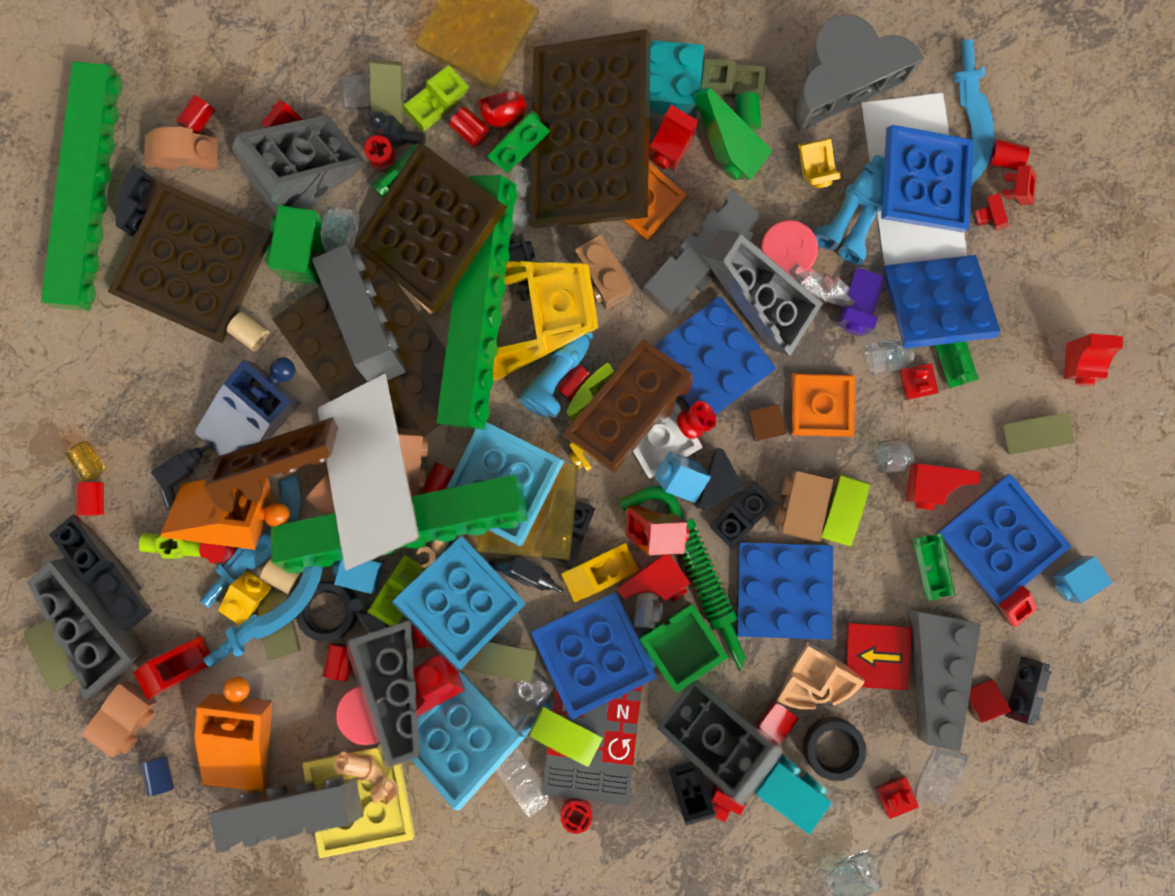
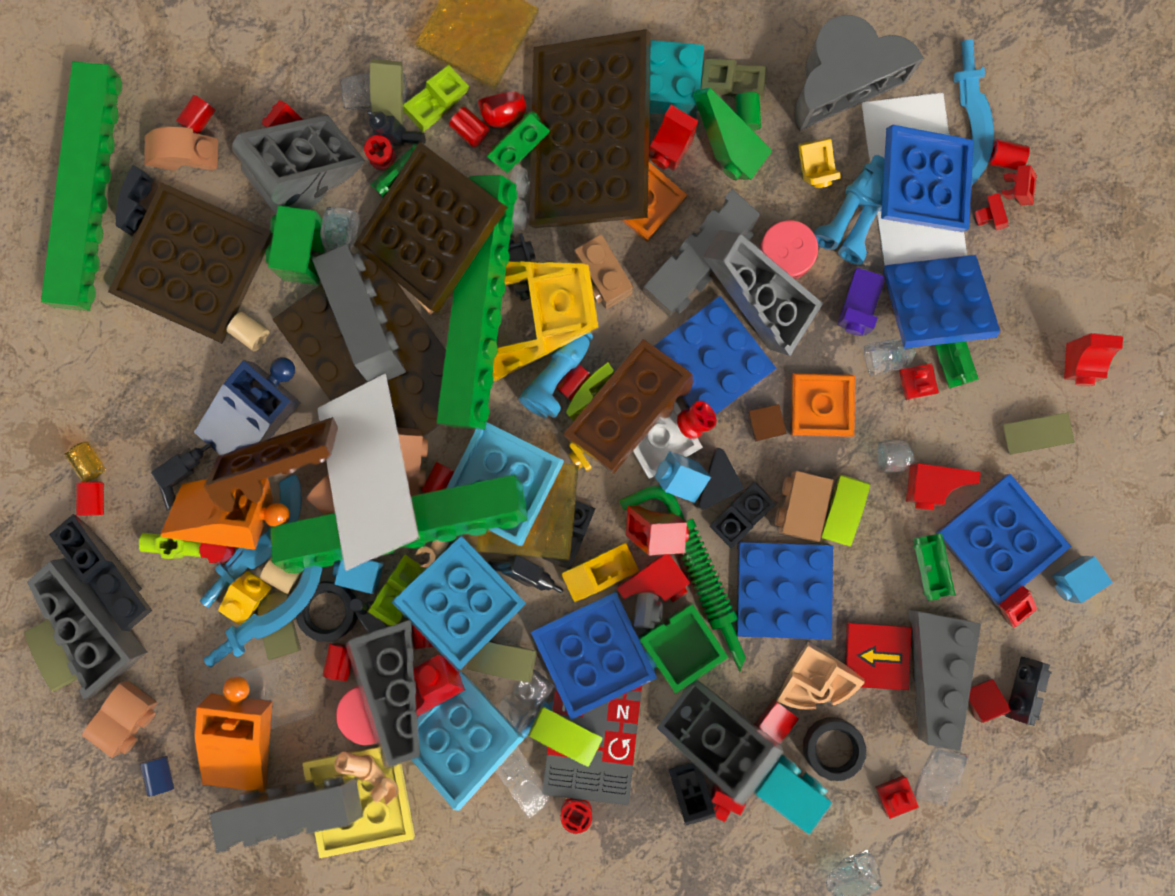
red slope [133,636,210,700] -> none
clear slope [788,263,855,307] -> none

